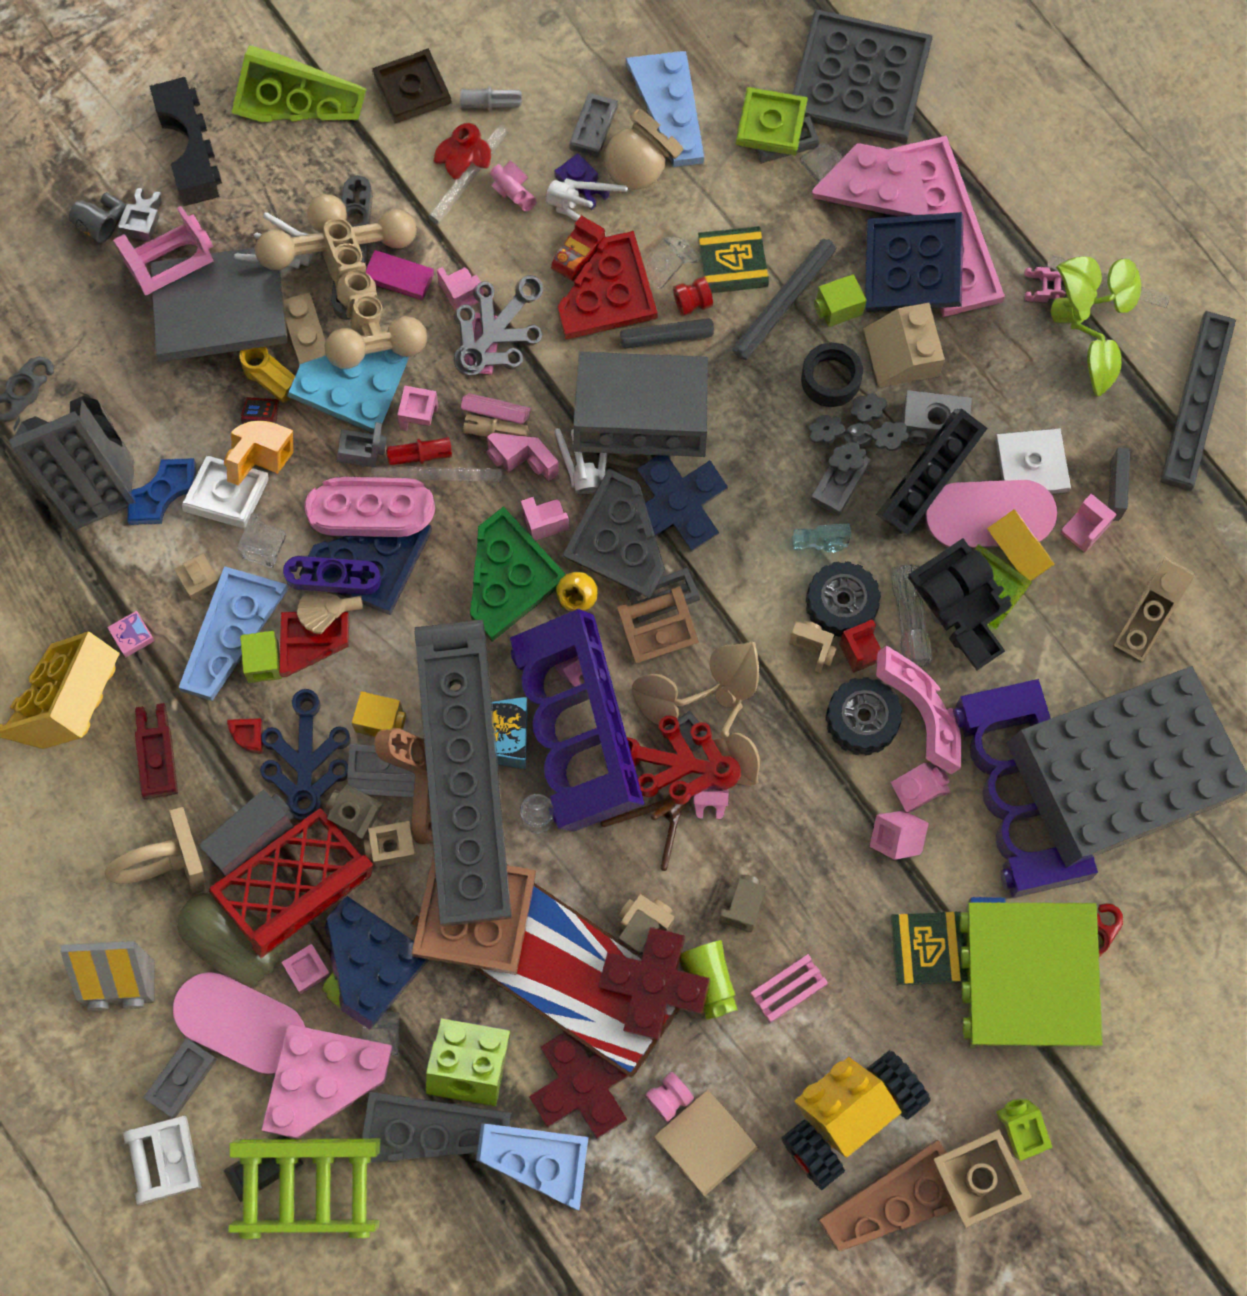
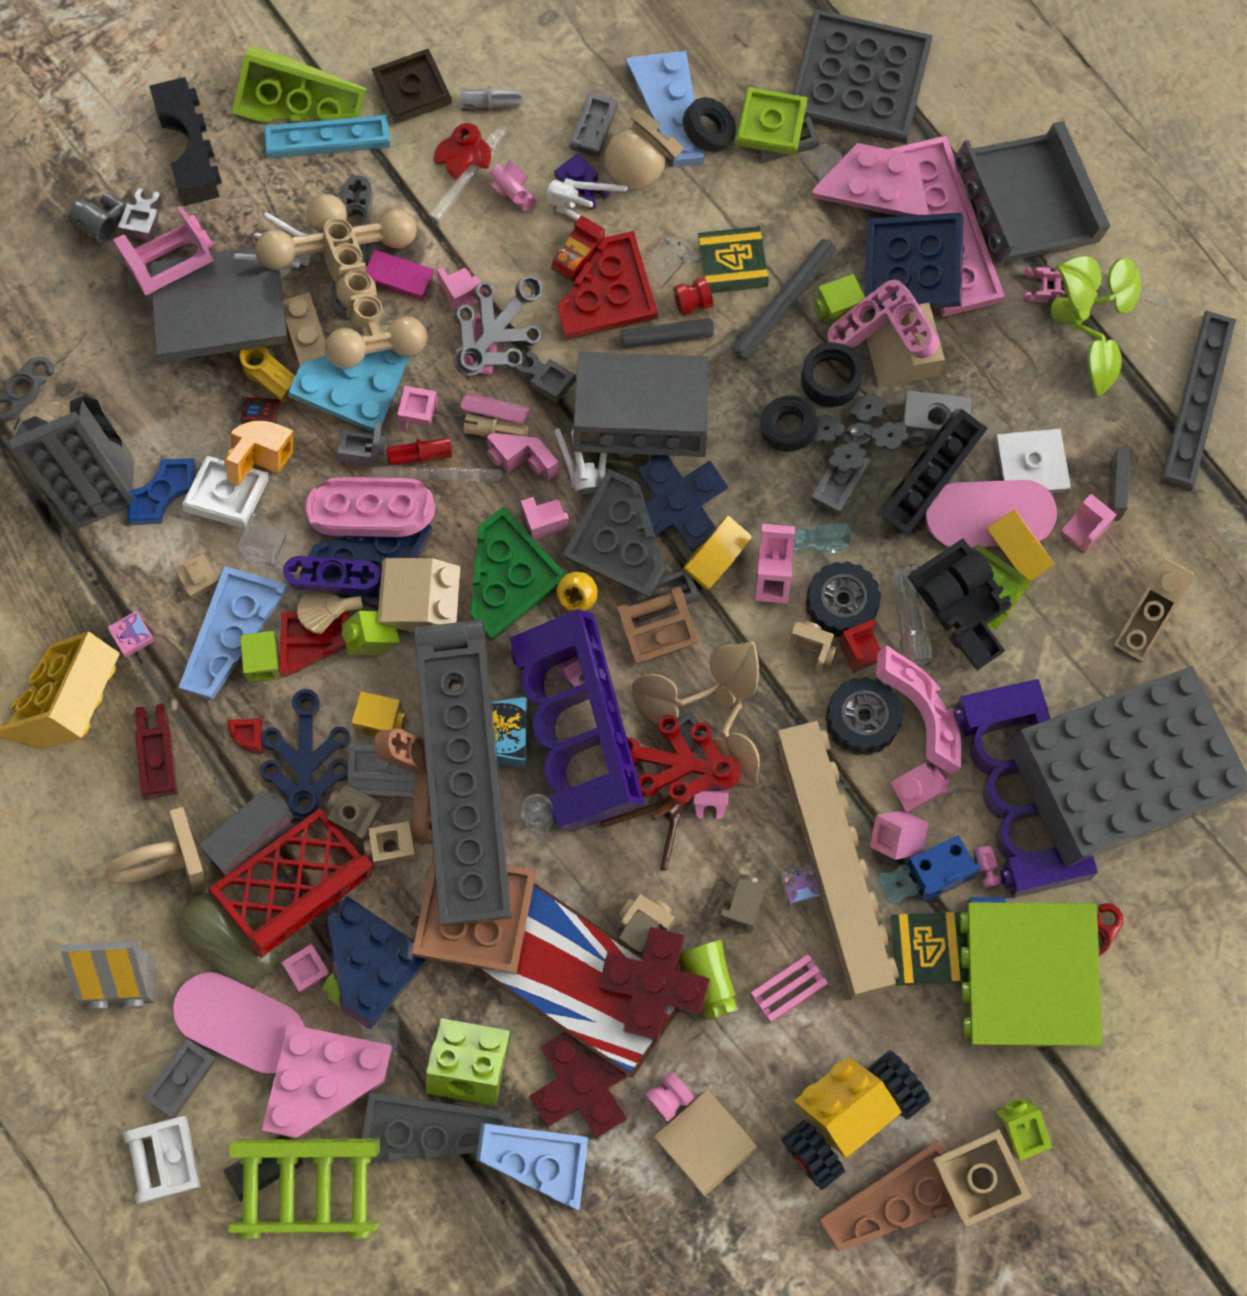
none -> medium azure tile [264,115,390,159]
none -> lime brick [342,611,400,655]
none -> tan slope [377,558,460,633]
none -> dark grey plate [515,350,576,403]
none -> black tyre [682,97,736,153]
none -> yellow slope [683,515,752,590]
none -> bright pink brick [755,524,795,603]
none -> black tyre [760,395,818,452]
none -> tan brick [776,721,899,1000]
none -> tile [779,863,823,907]
none -> bright pink beam [827,280,939,358]
none -> clear light blue plate [878,865,919,904]
none -> blue piece [908,835,980,901]
none -> dark grey panel [955,121,1110,264]
none -> bright pink piece [973,846,1002,888]

